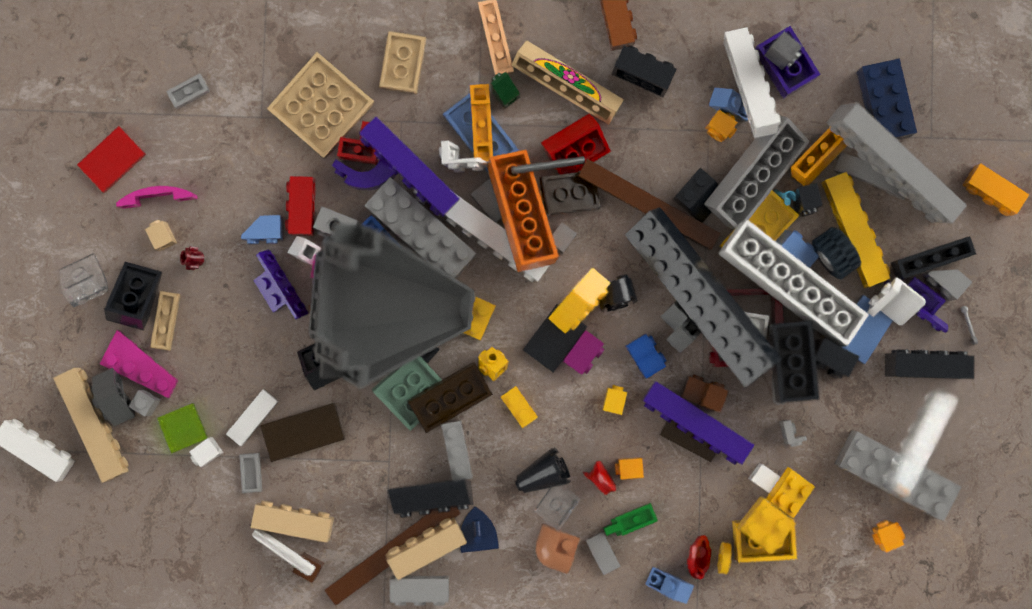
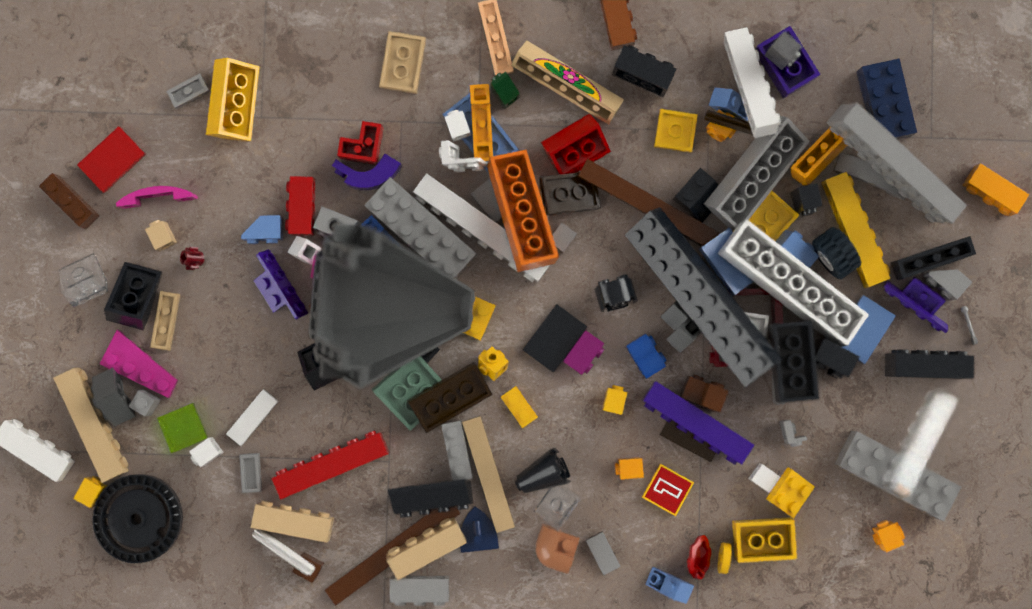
dark brown tile [260,403,345,462] -> none
tan plate [267,52,375,159] -> none
dark purple brick [359,117,460,217] -> none
dark grey bar [511,156,585,174] -> none
yellow brick [548,268,610,334] -> none
red piece [583,461,616,496] -> none
green hinge [603,503,658,536] -> none
yellow brick [737,496,796,555] -> none
medium azure hand [774,189,796,206] -> none
white bracket [867,277,926,325] -> none
none -> reddish brown brick [39,173,100,229]
none -> yellow brick [73,476,107,508]
none -> black piece [92,474,183,563]
none -> yellow slope [206,58,259,141]
none -> red brick [272,430,390,500]
none -> white brick [445,110,471,142]
none -> tan tile [462,416,515,533]
none -> red tile [642,464,694,516]
none -> yellow plate [654,109,698,153]
none -> medium blue tile [699,228,753,296]
none -> dark brown axle [704,110,753,135]

